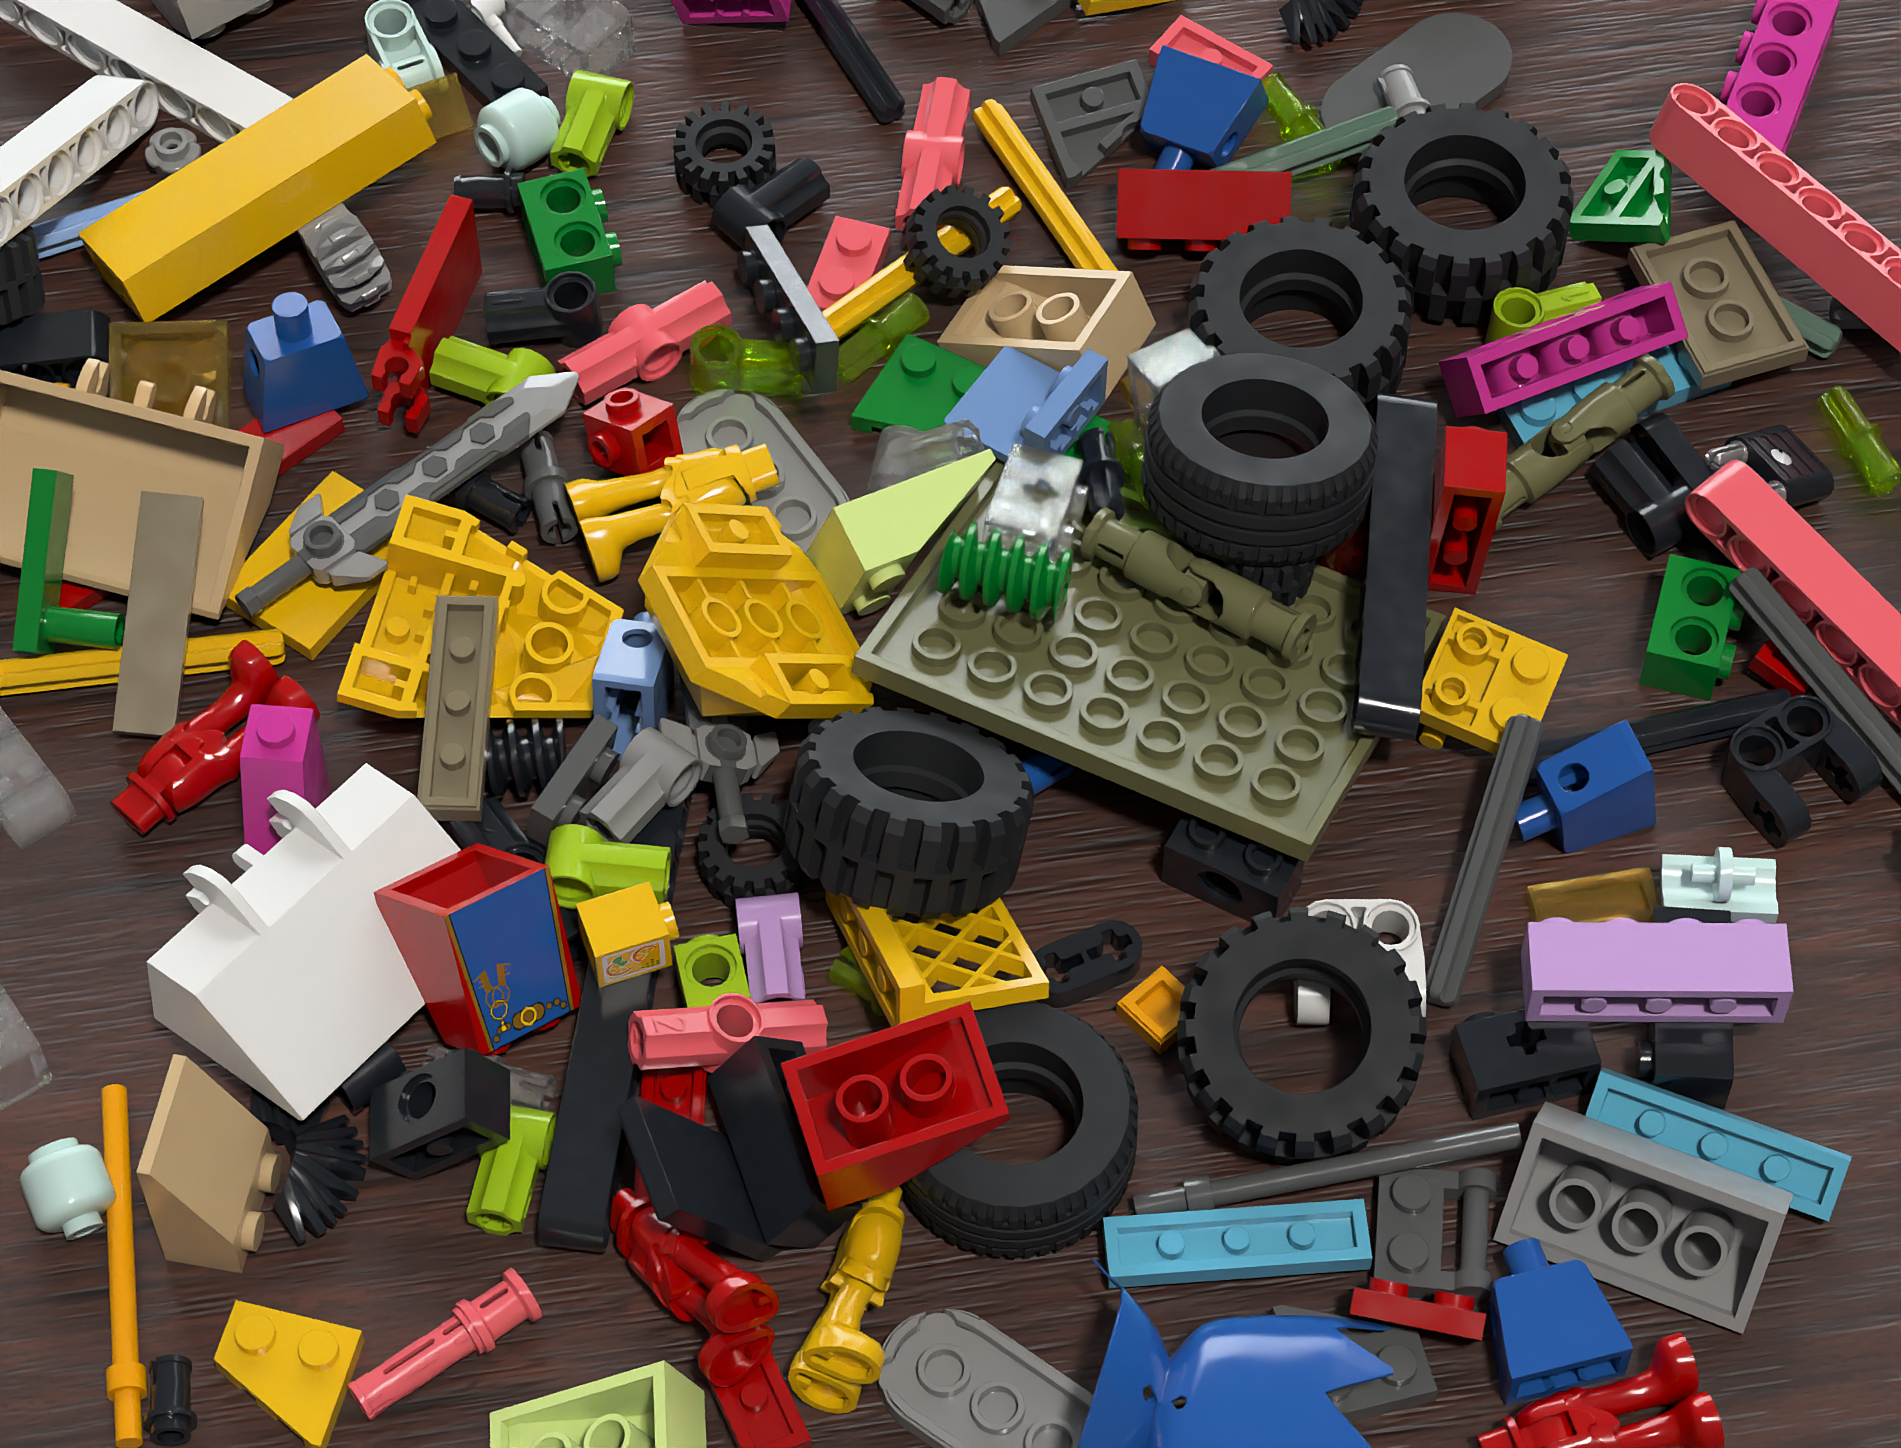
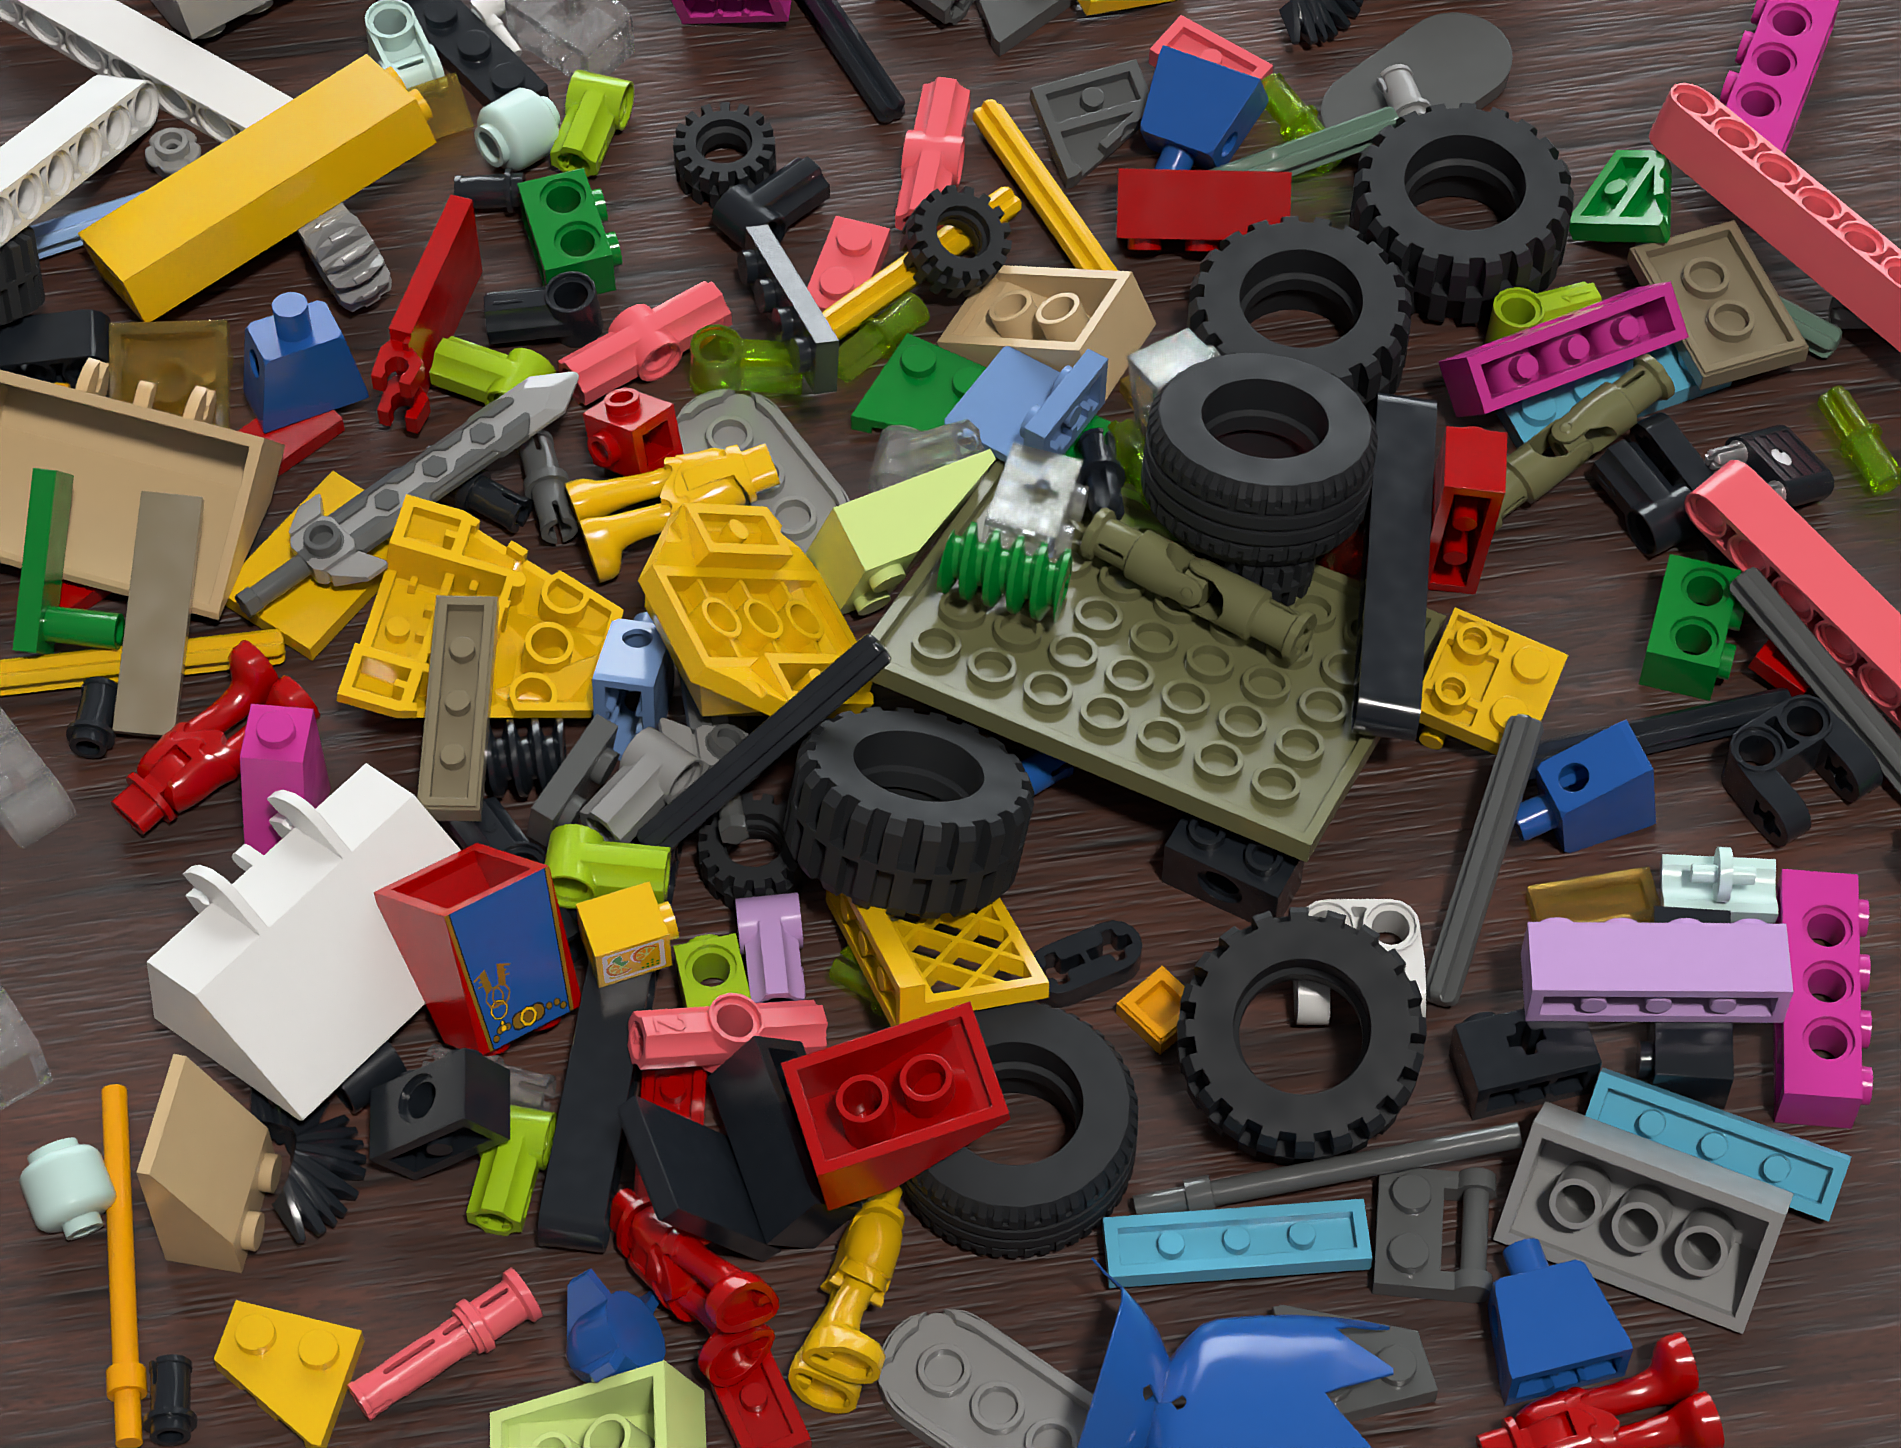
red plate [1349,1277,1487,1341] -> none
none -> black pin [66,677,118,759]
none -> blue piece [566,1268,666,1383]
none -> black axle [636,633,891,851]
none -> dark pink brick [1772,869,1873,1129]

